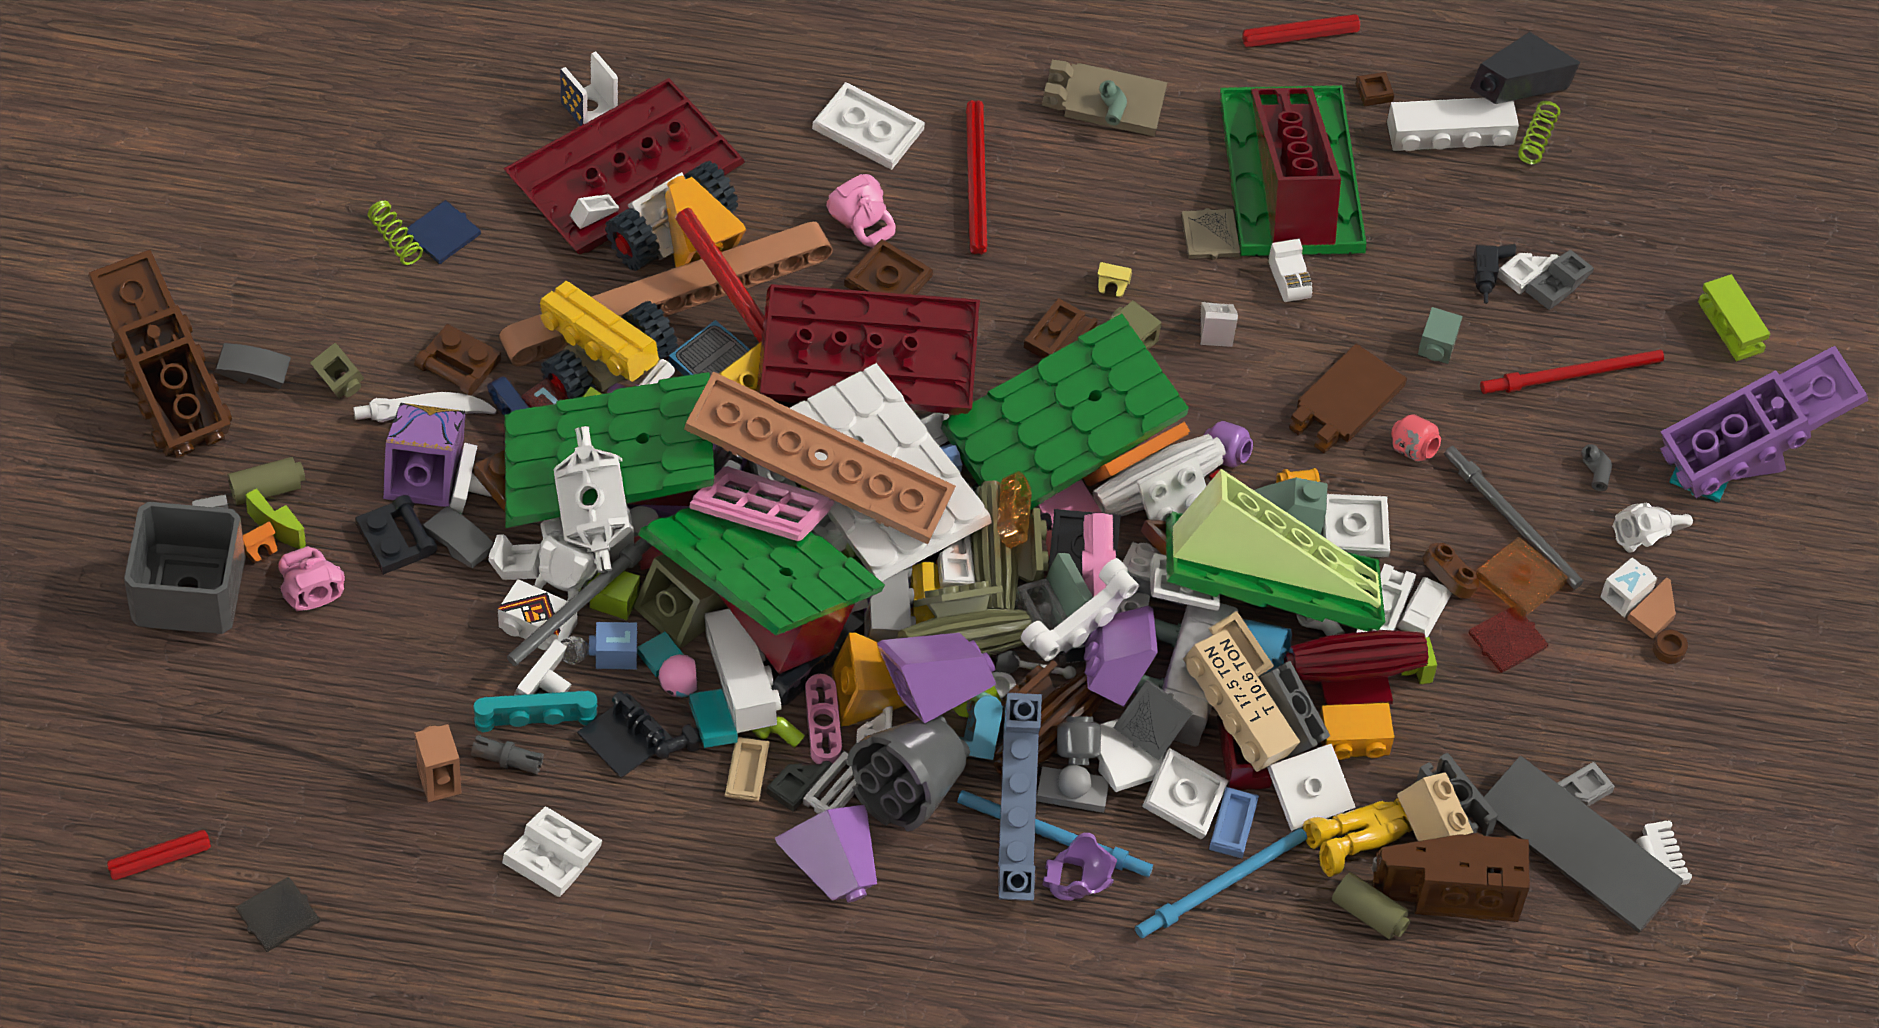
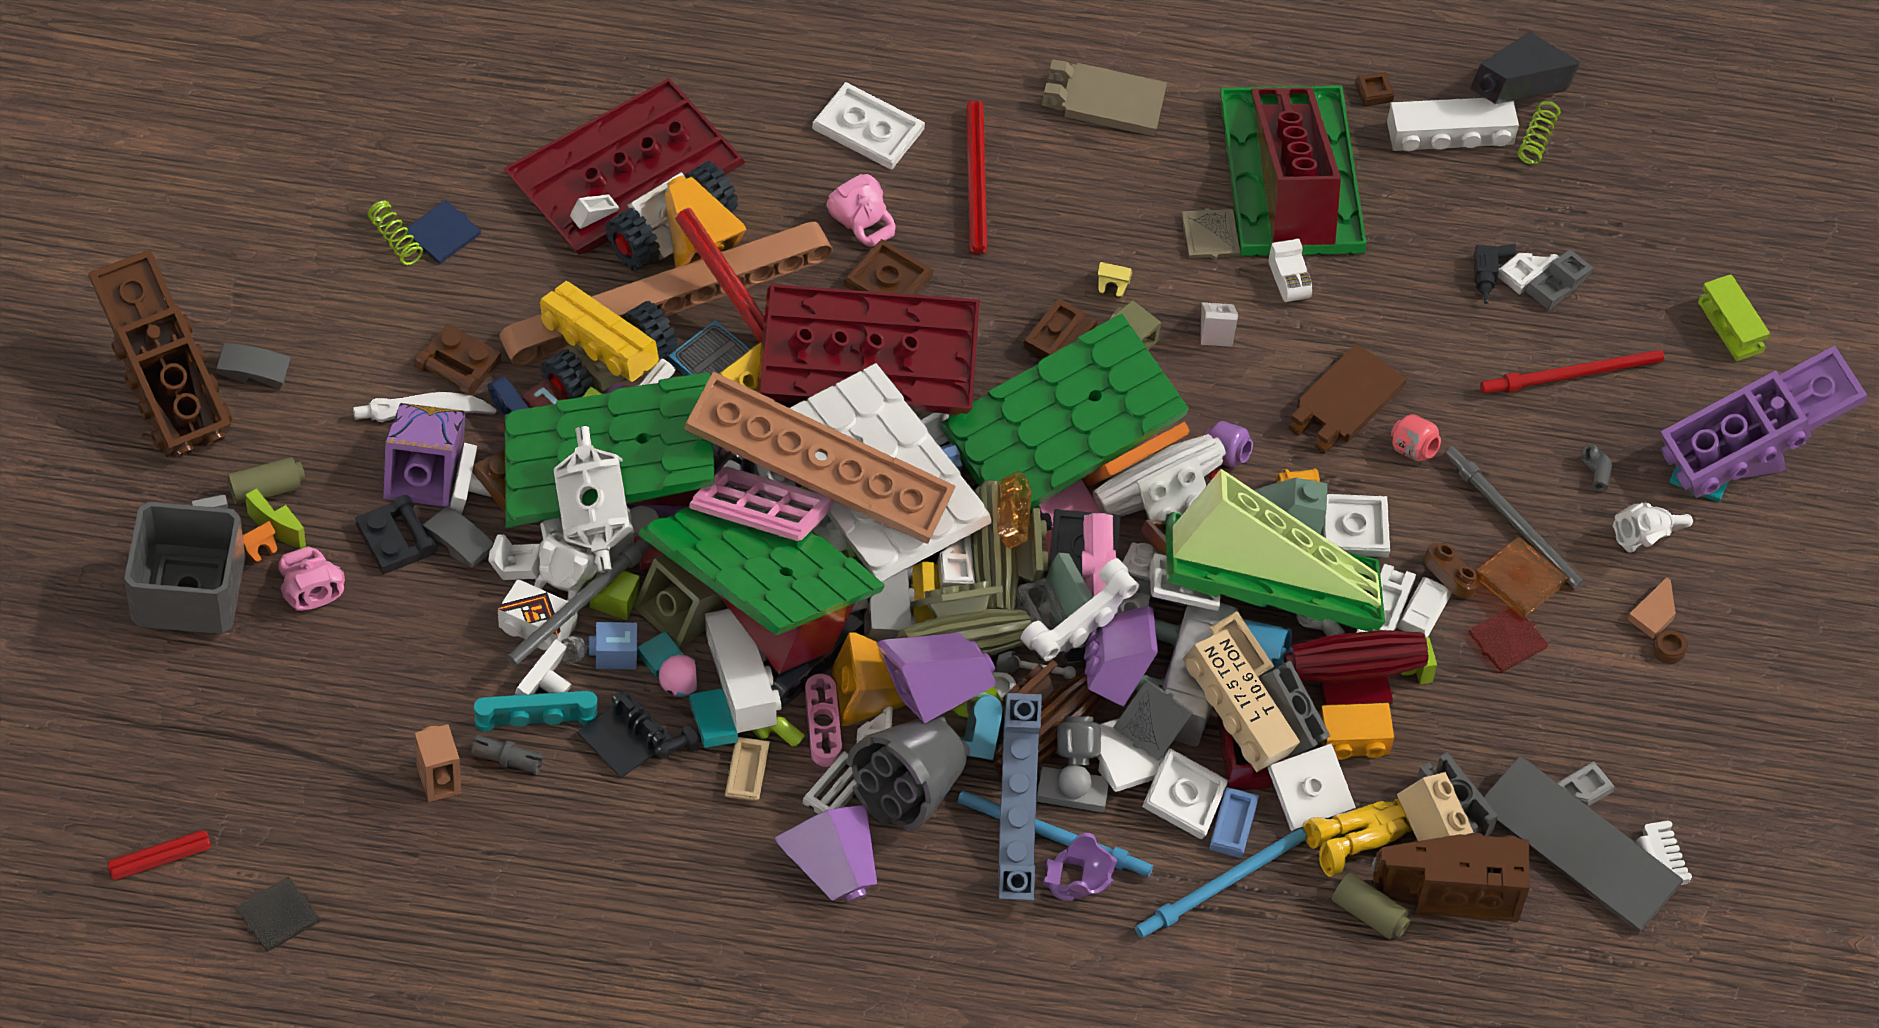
olive brick [310,342,364,398] -> none
white slope [502,806,602,897] -> none
white piece [560,51,618,126] -> none
pearl dark grey tile [766,761,833,812] -> none
sand green arm [1099,80,1127,125] -> none
red axle [1242,14,1360,47] -> none
sand green brick [1418,307,1463,364] -> none
white brick [1601,557,1657,618] -> none

